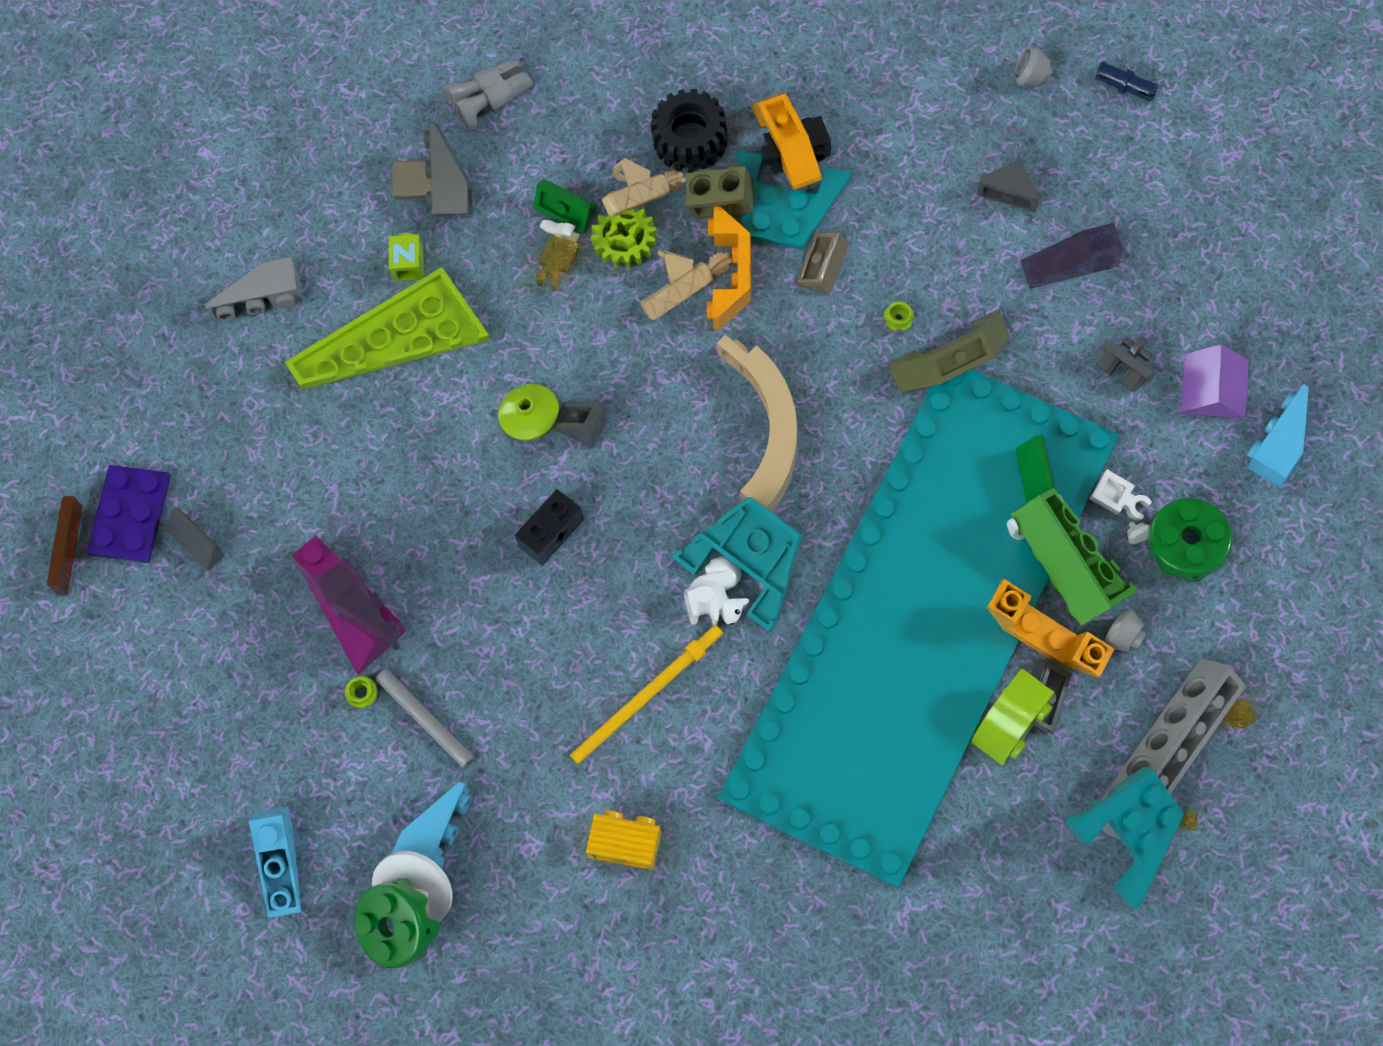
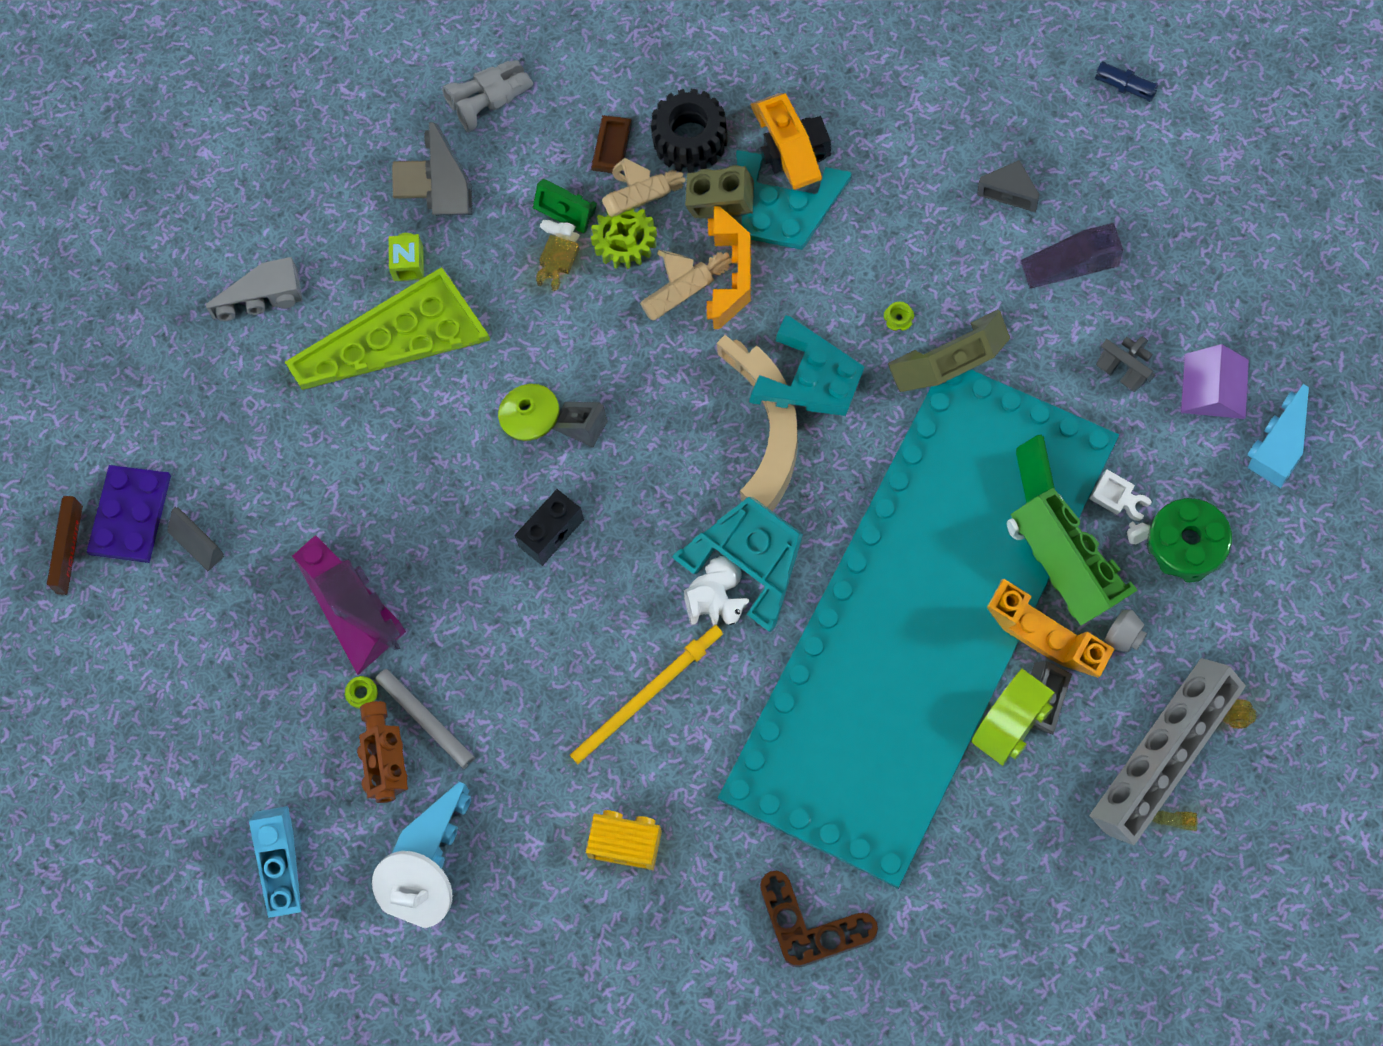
green plate [354,878,440,968] -> none
dark tan slope [795,232,849,295] -> none
light grey cone [1014,47,1052,87] -> none
teal wing [1065,767,1184,910] -> none
none -> dark orange brick [357,701,408,803]
none -> reddish brown tile [591,115,632,173]
none -> teal wing [749,315,865,416]
none -> reddish brown beam [760,870,878,968]

